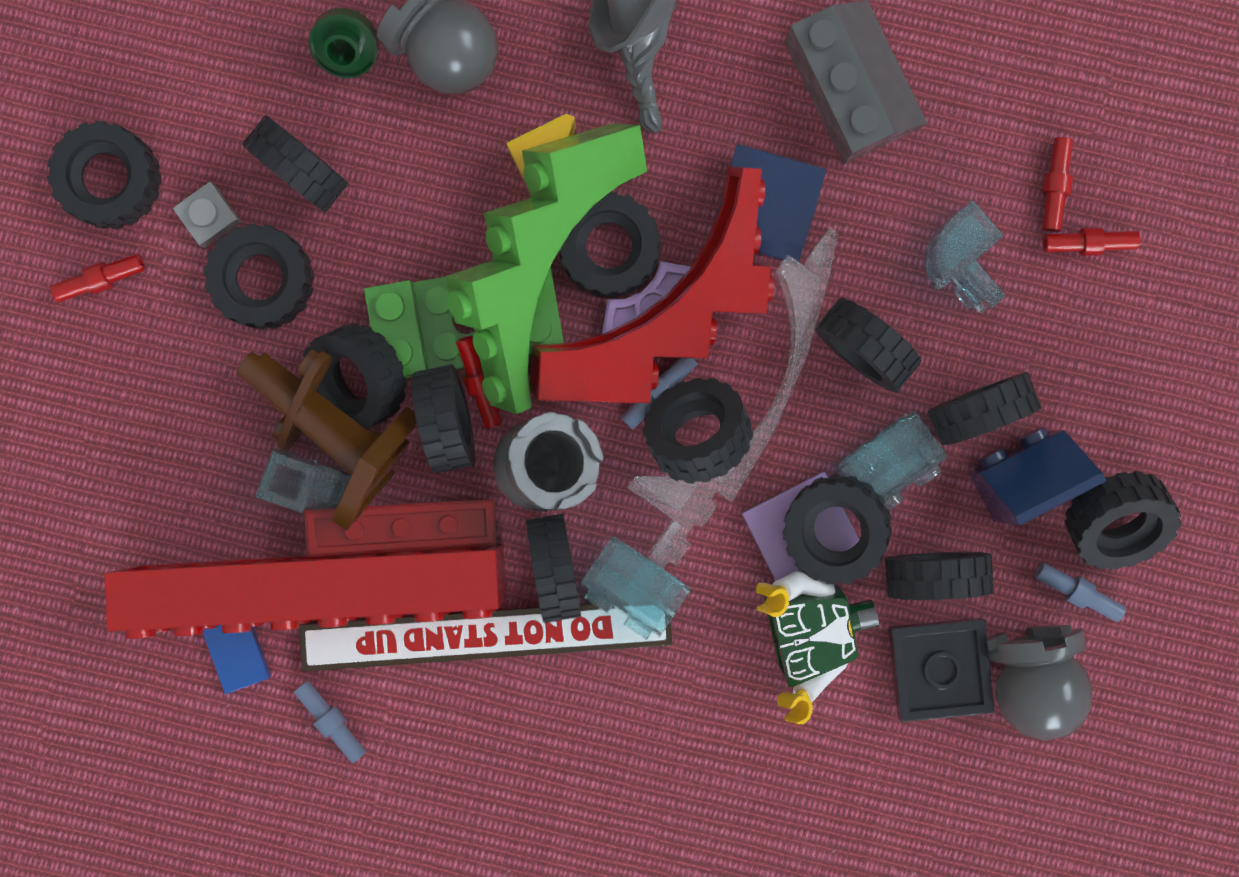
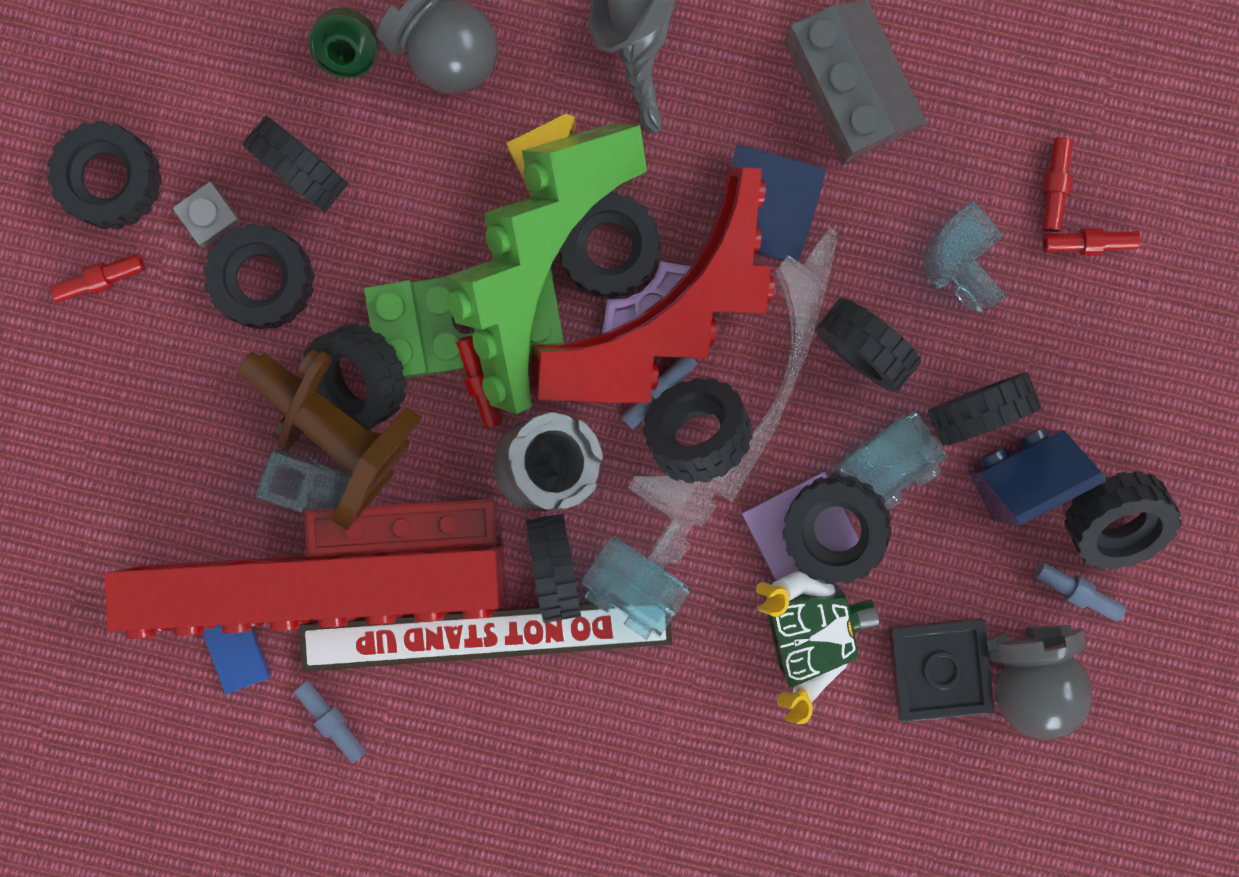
black tyre [412,364,475,474] -> none
black tyre [885,552,994,600] -> none

